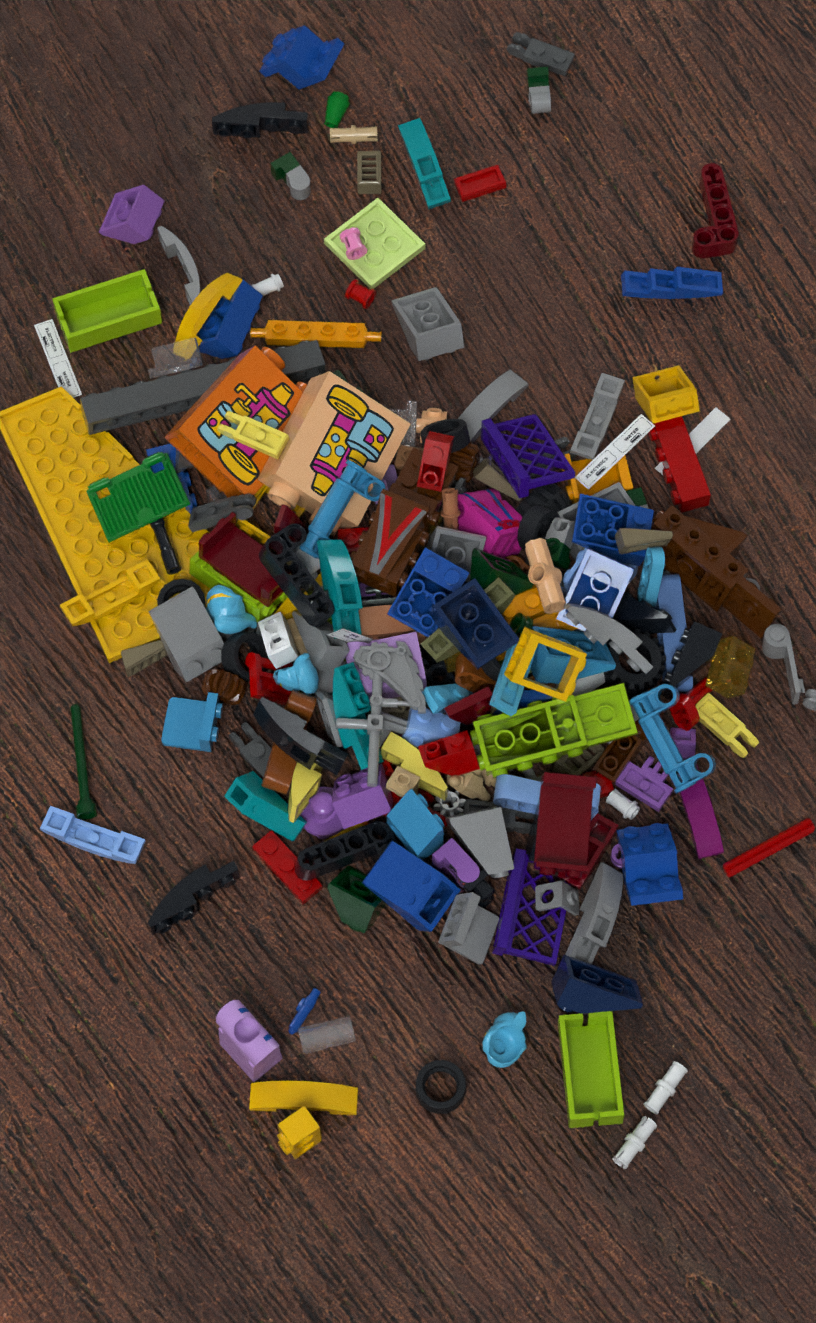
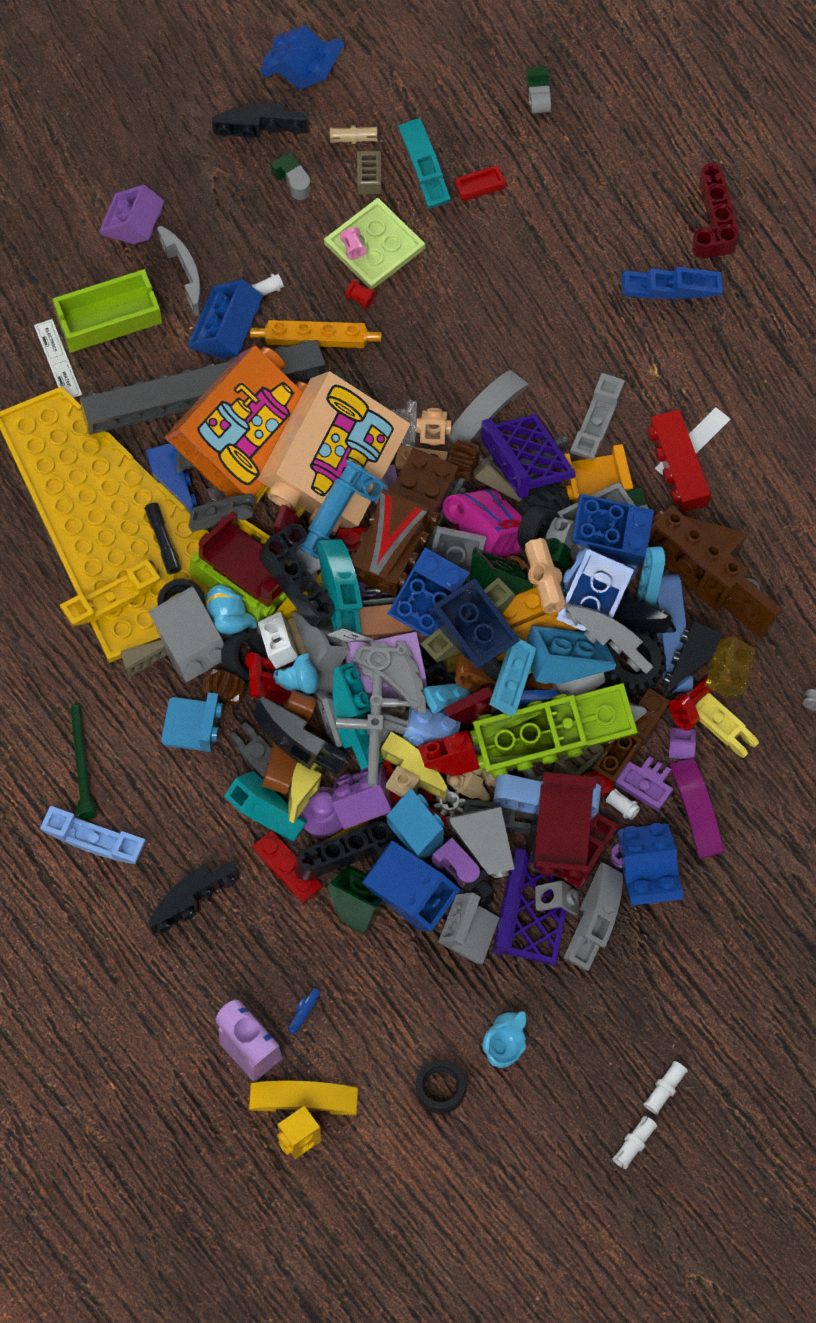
green window [86,452,190,543] -> none
clear panel [148,338,203,379] -> none
yellow slope [174,273,242,360] -> none
light yellow hinge [217,411,290,459] -> none
clear pin [298,1016,356,1054] -> none
green cone [324,91,350,128] -> none
light grey slope [391,287,464,361] -> none
red slope [417,431,454,492] -> none
black tyre [421,419,470,453] -> none
nougat axle [440,488,461,530] -> none
yellow window [504,627,587,702] -> none
dark grey hinge [506,32,575,76] -> none
dark green bush [509,613,533,637] -> none
dark blue slope [551,955,643,1014] -> none
lime piece [558,1011,624,1128] -> none
white sticker [575,414,655,490] -> none
dark tan slope [615,528,673,554] -> none
dark azure piece [629,684,716,794] -> none
yellow window [632,365,700,424] -> none
red axle [722,818,815,877] -> none
light grey door [762,624,805,704] -> none

